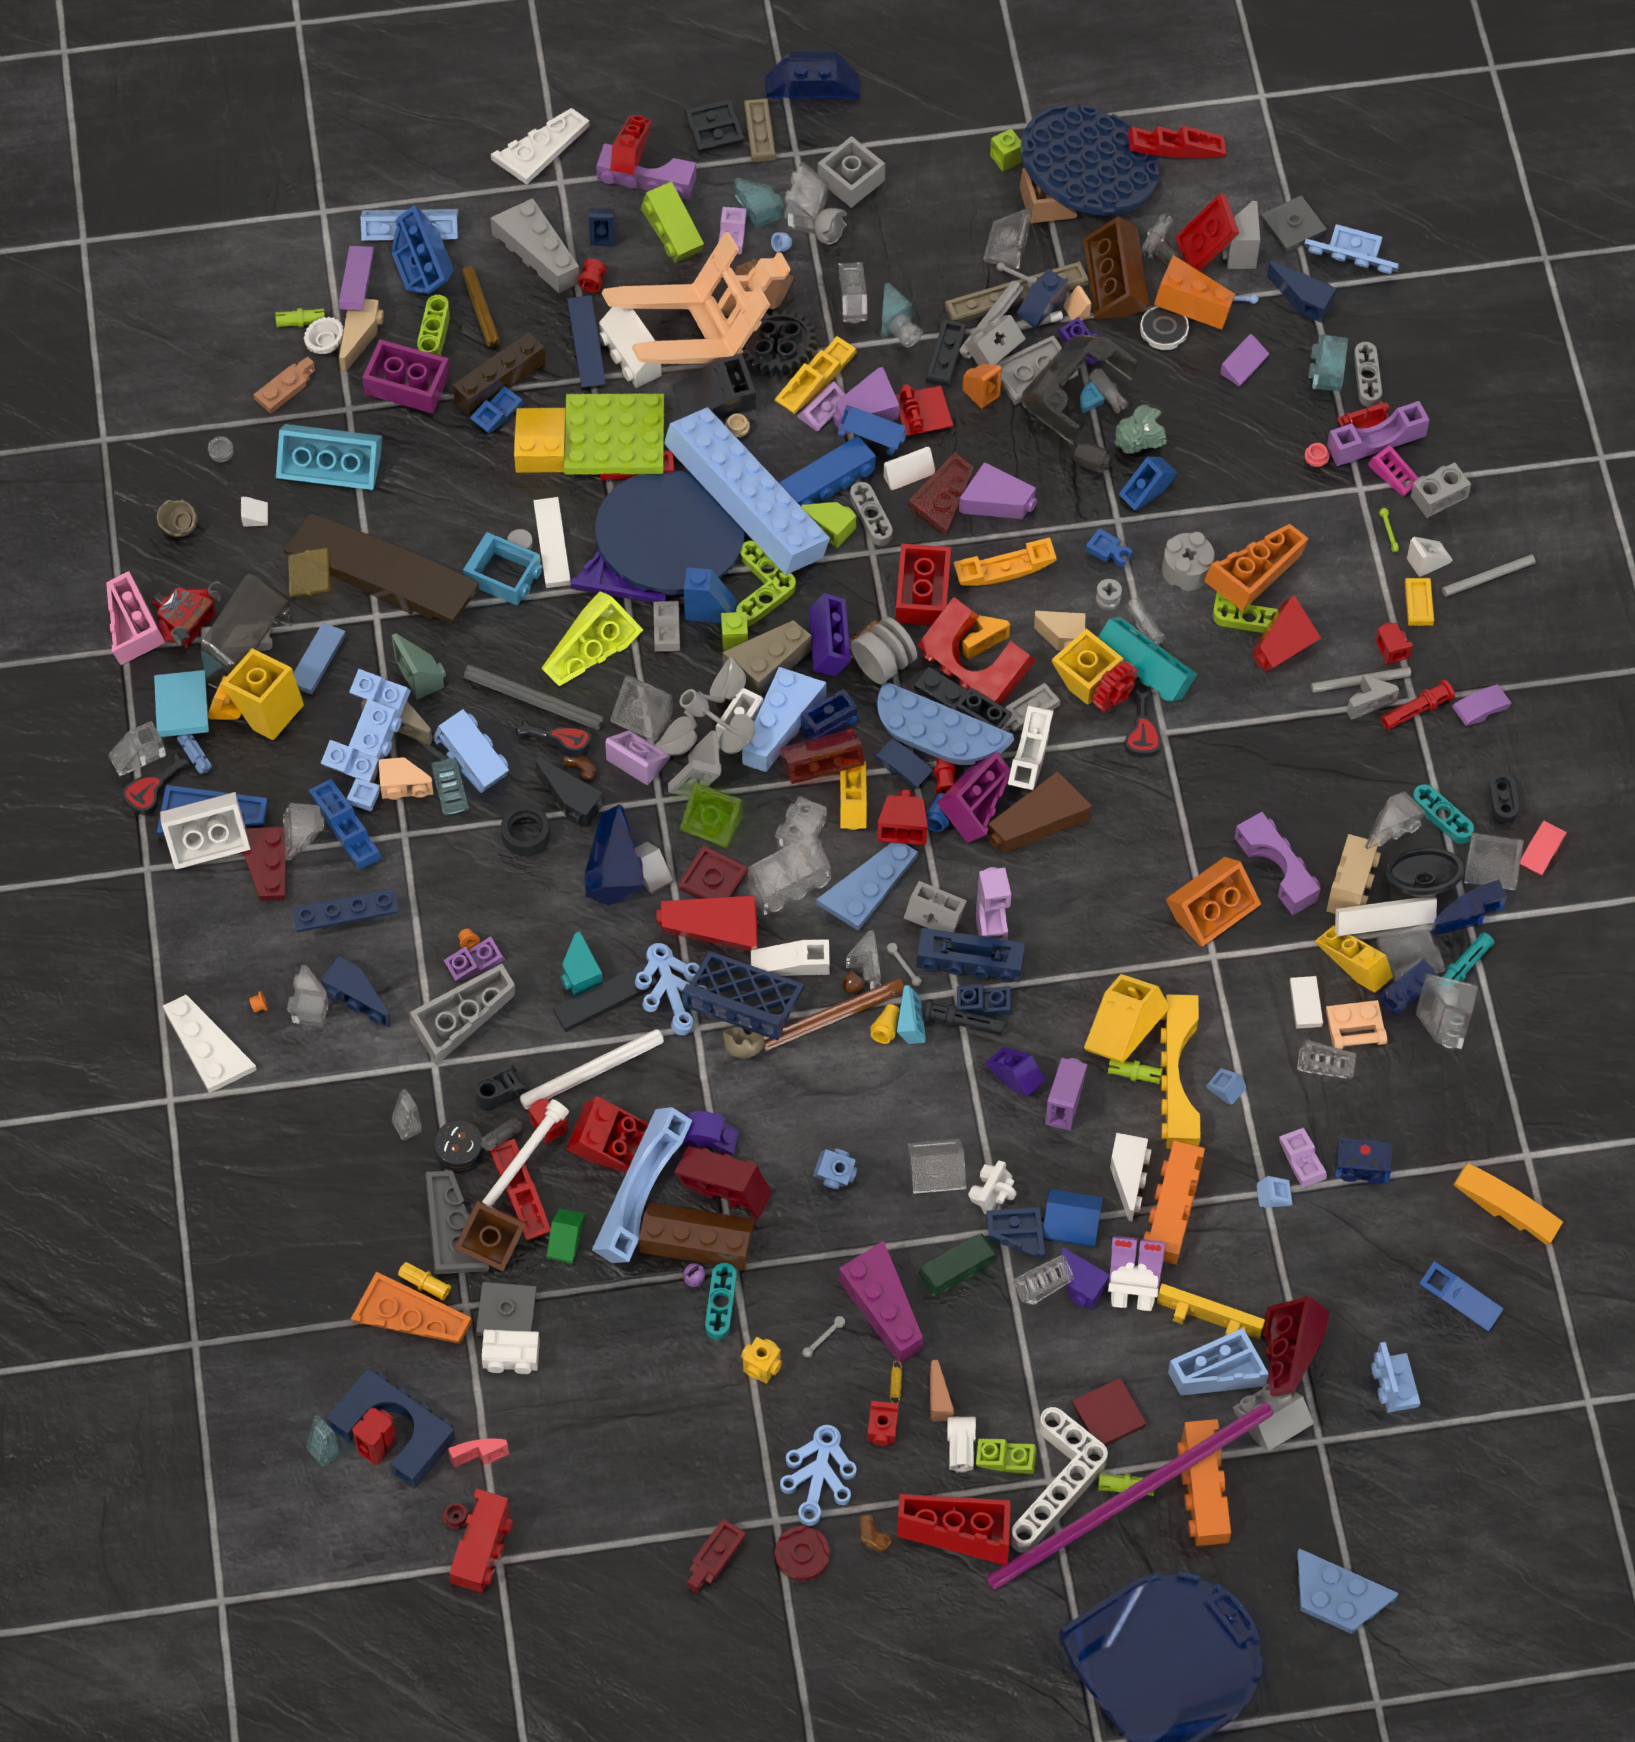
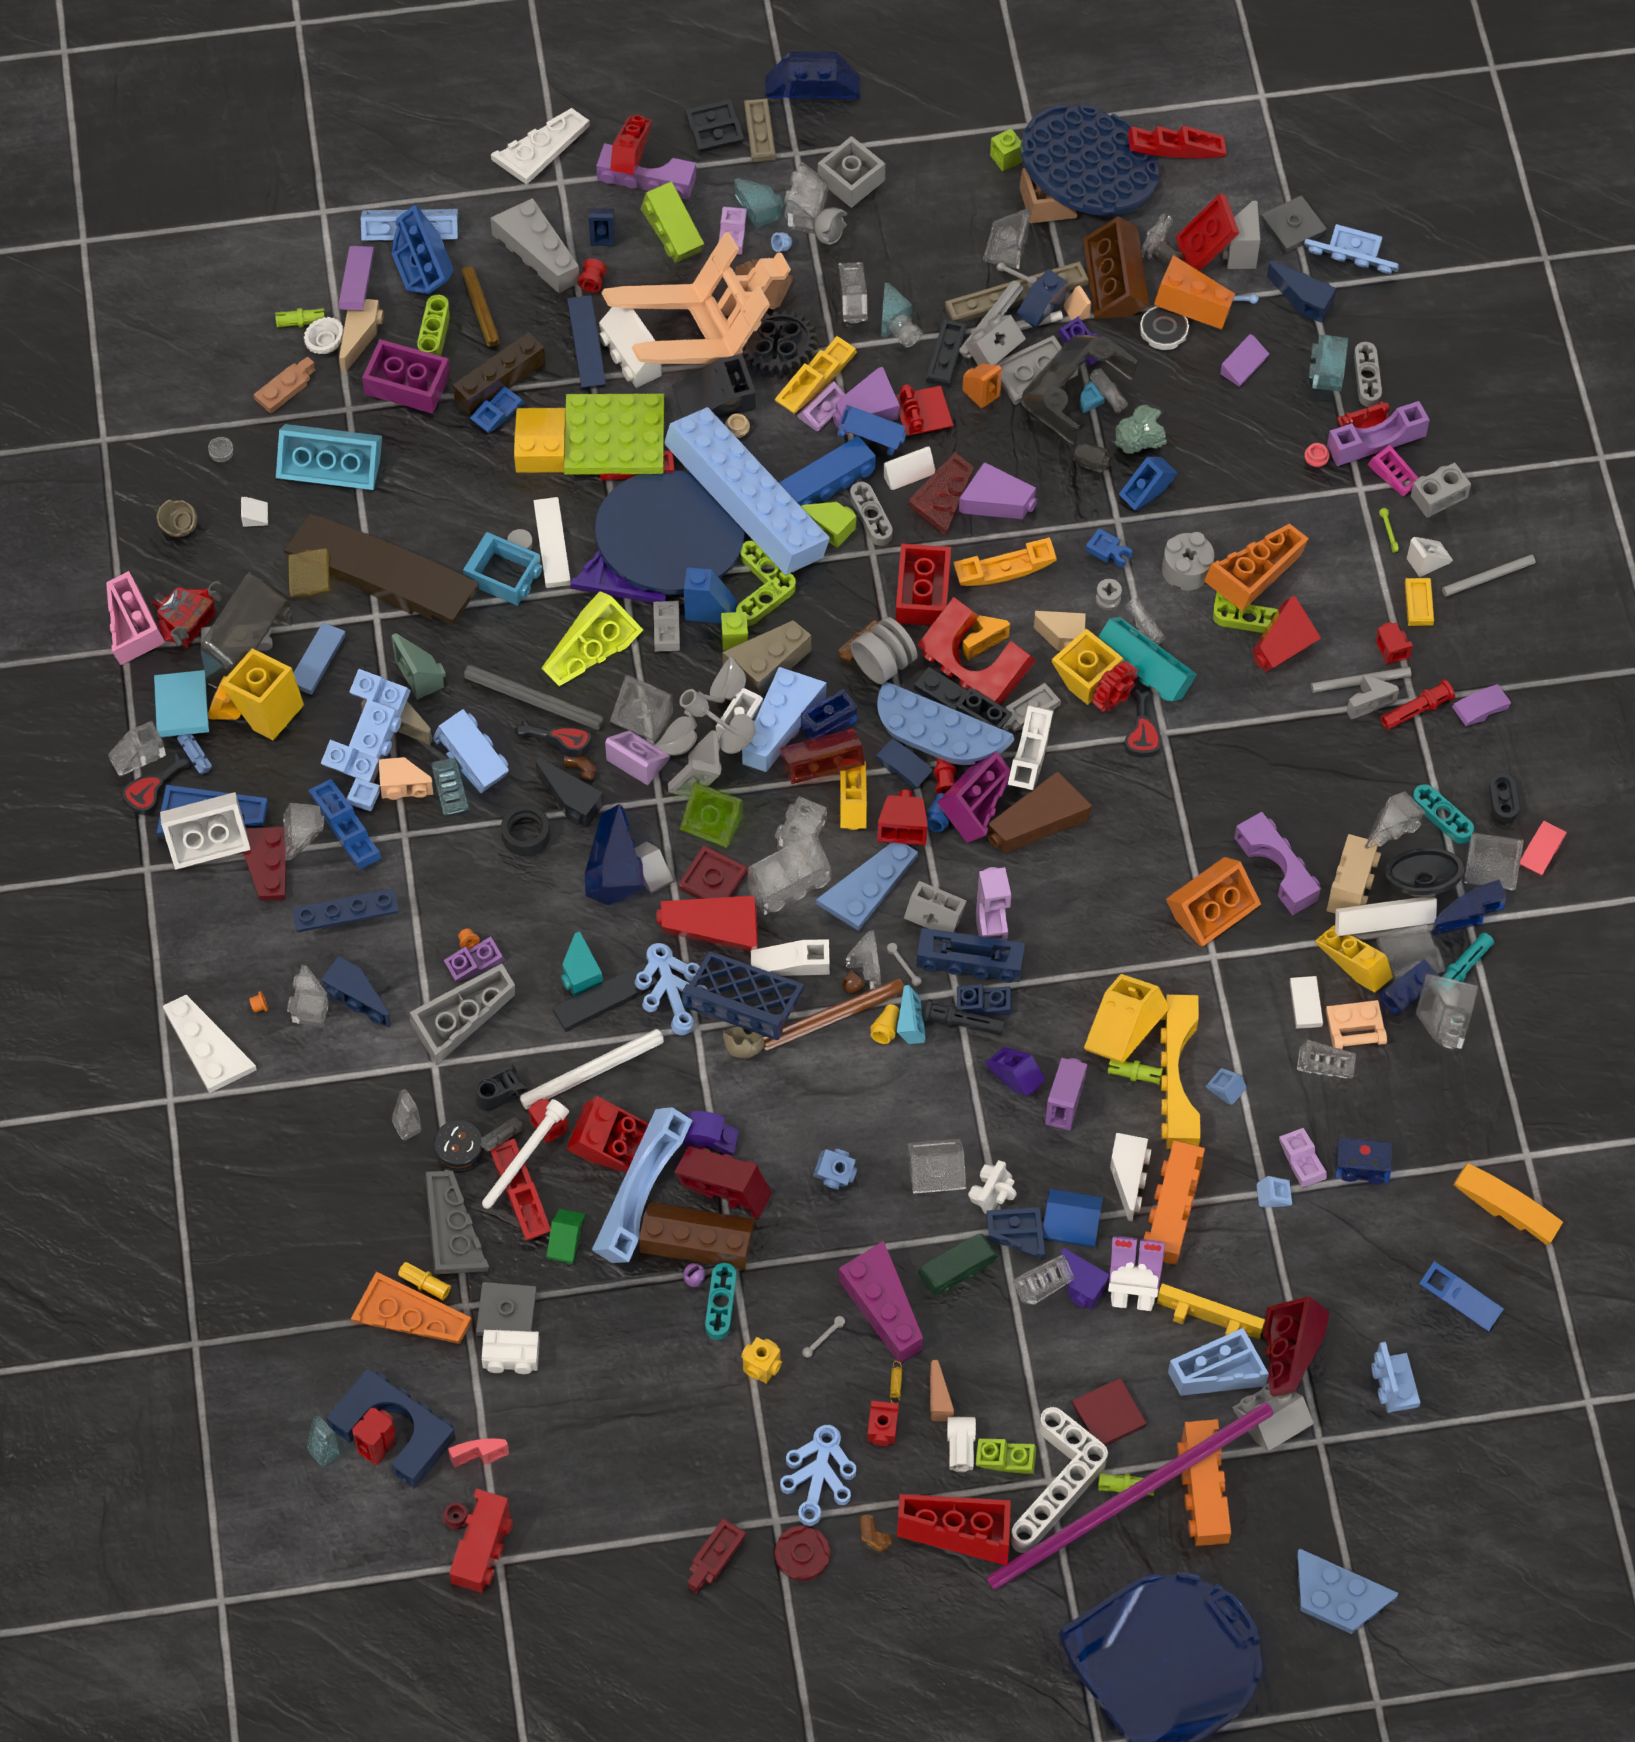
reddish brown slope [454,1200,526,1271] -> none
dark purple brick [809,593,851,677] -> none

